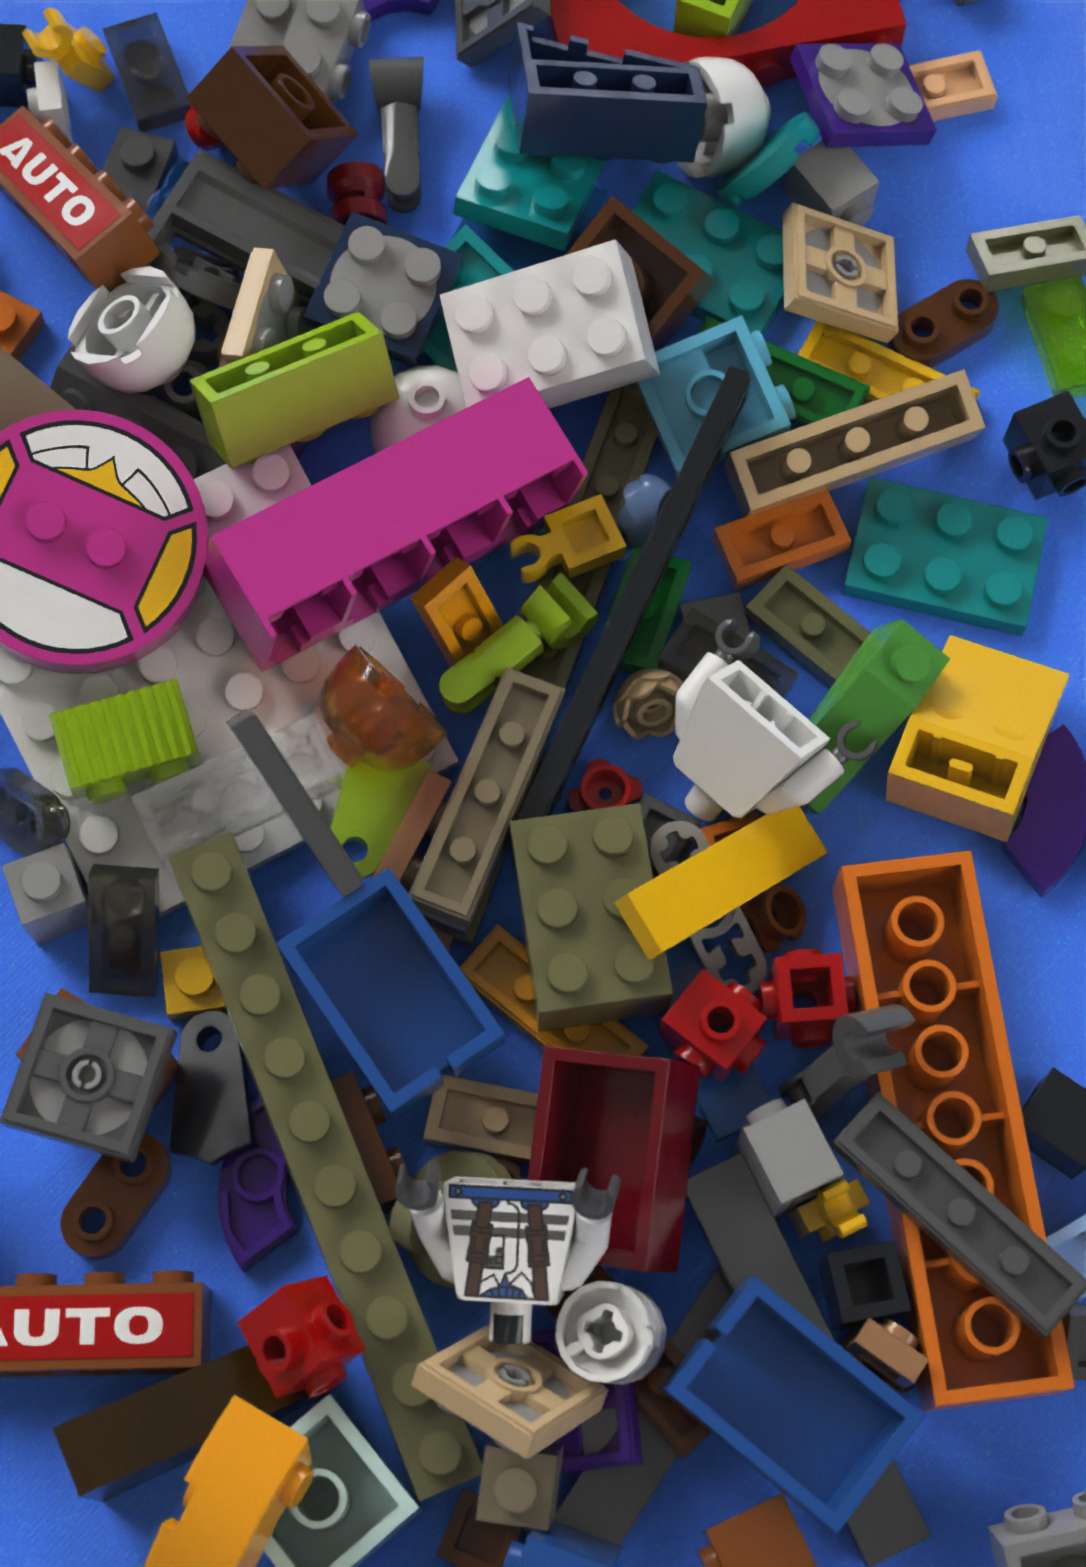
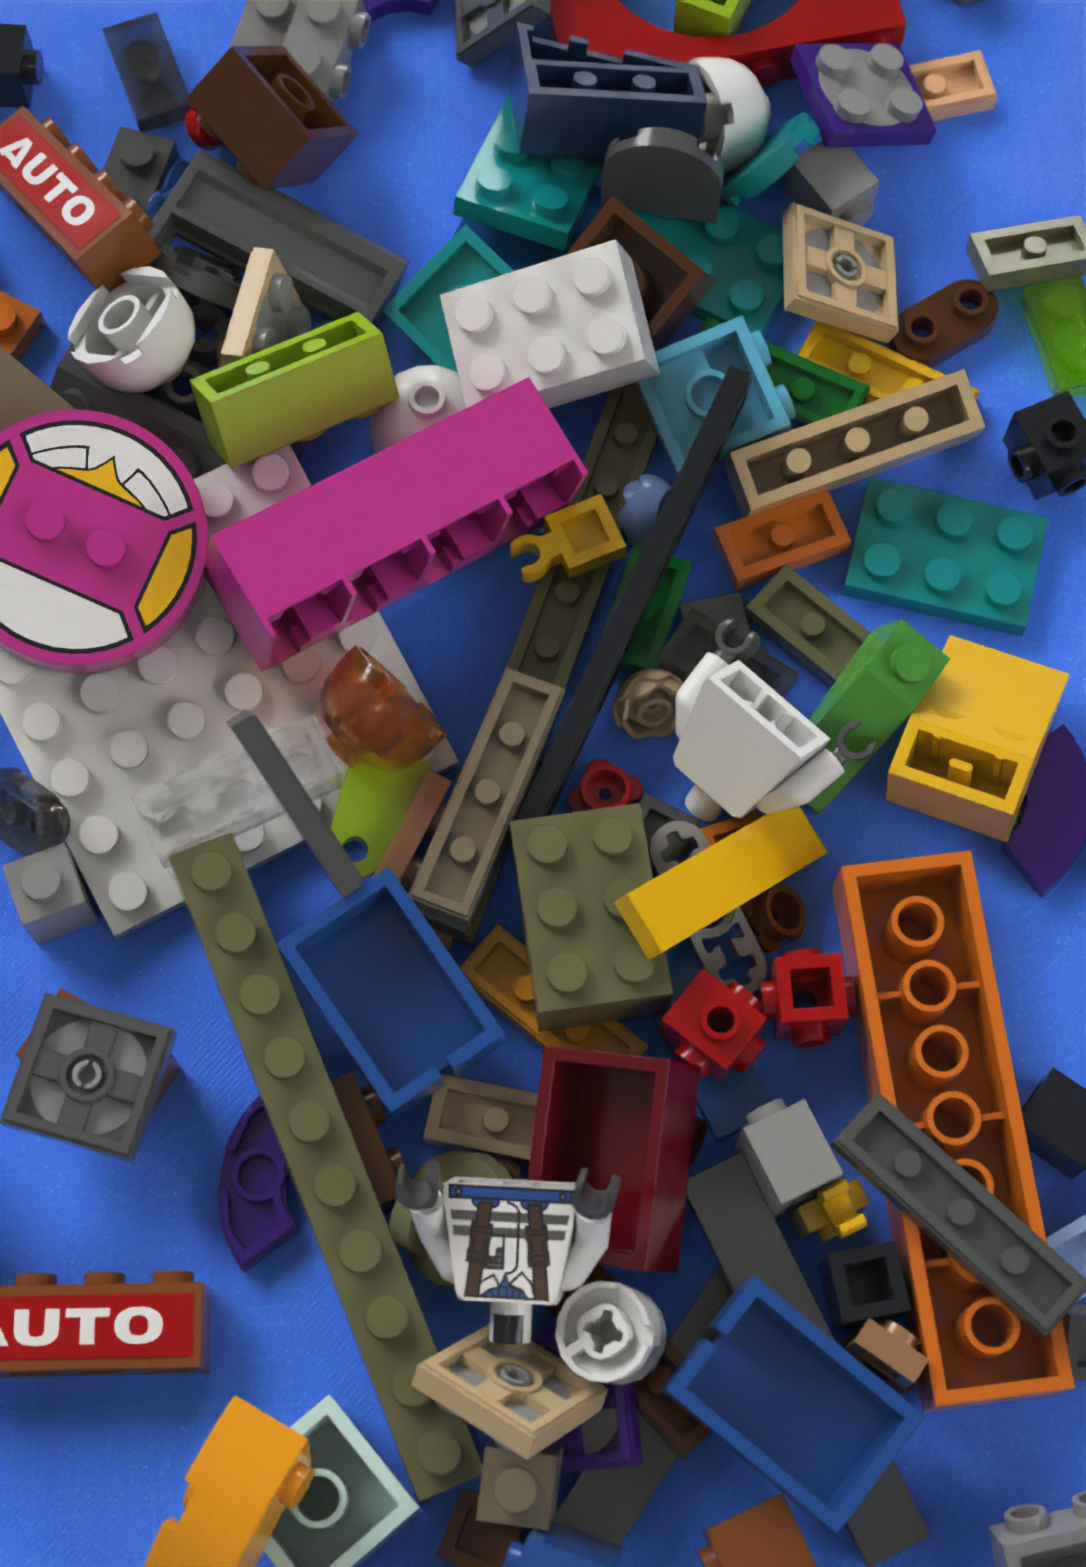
yellow plate [22,8,116,93] -> none
white plate [27,60,73,143] -> none
lime brick [49,679,202,804] -> none
dark brown slope [53,1345,333,1503] -> none
reddish brown plate [60,1133,172,1260] -> none
clear smoke plate [88,864,159,997] -> none
yellow plate [160,946,227,1021] -> none
black piece [170,1011,254,1166] -> none
red brick [237,1275,366,1398] -> none
light grey piece [303,212,464,367] -> none
dark red wheel [326,161,388,226] -> none
dark grey piece [368,56,424,213] -> none
light orange plate [410,557,503,667] -> none
lime piece [439,572,598,715] -> none
dark grey piece [778,1004,915,1121] -> none
none -> dark grey tile [601,127,724,224]

